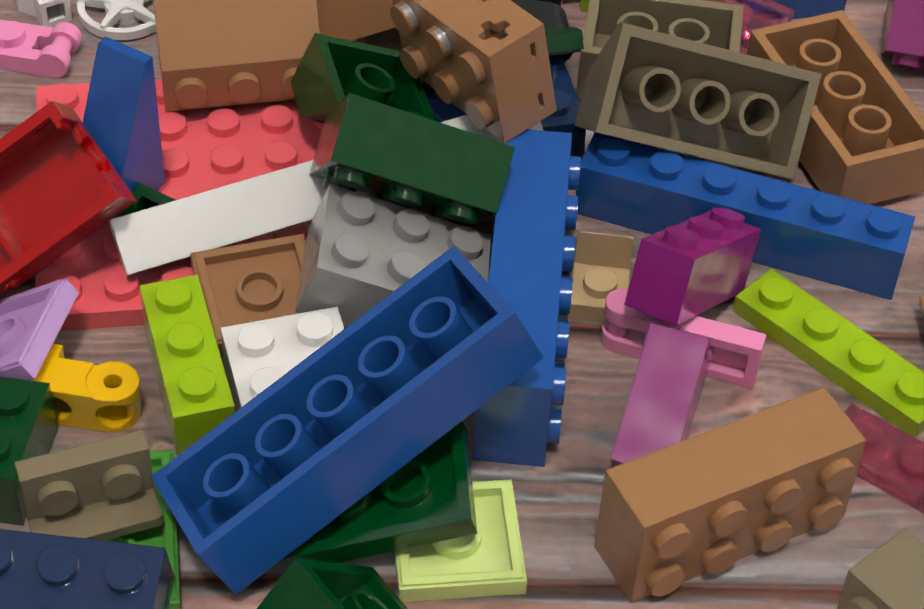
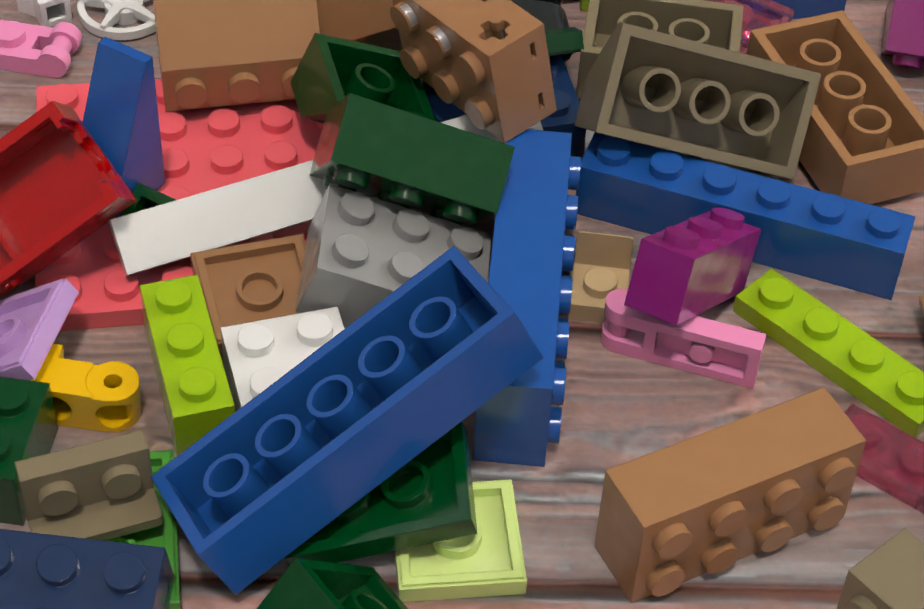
magenta slope [610,323,710,468] -> none

